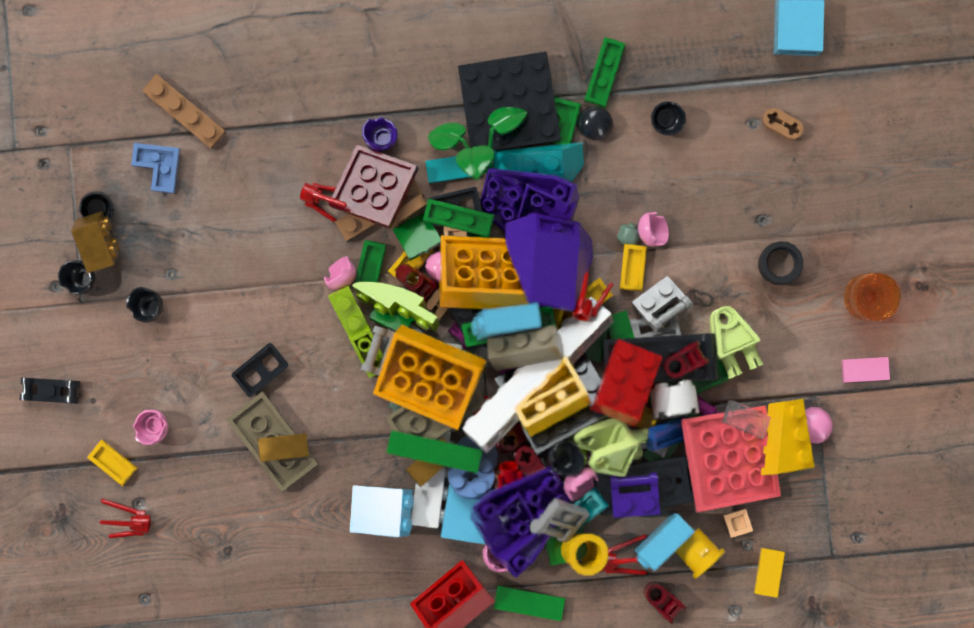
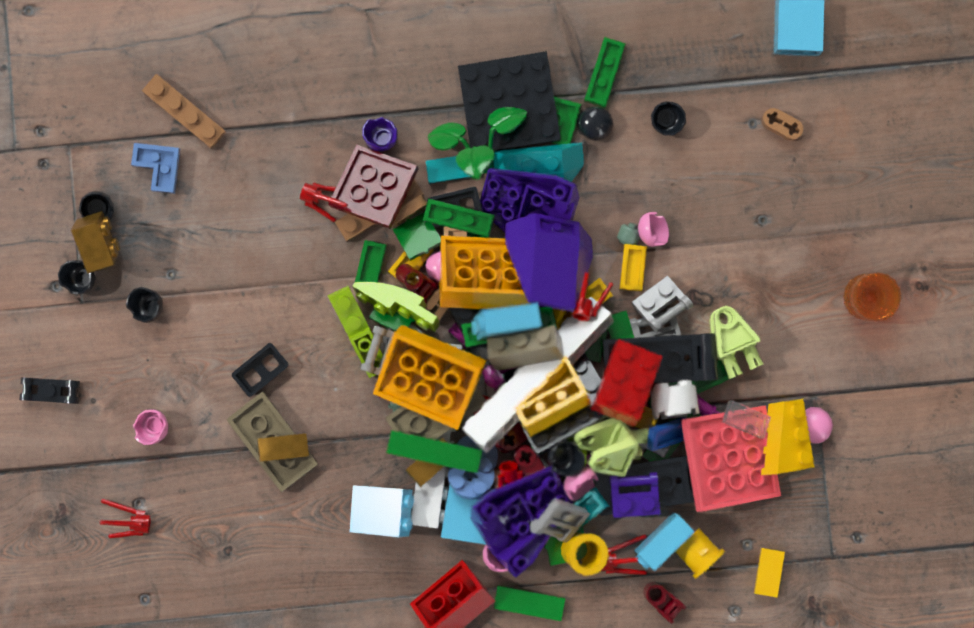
yellow tile [87,440,138,486] -> none
bright pink hair [324,256,357,291] -> none
dark red piece [662,341,709,378] -> none
light nougat plate [723,508,753,538] -> none
black tyre [758,241,804,285] -> none
bright pink tile [841,357,890,383] -> none
none -> magenta axle [481,366,506,392]

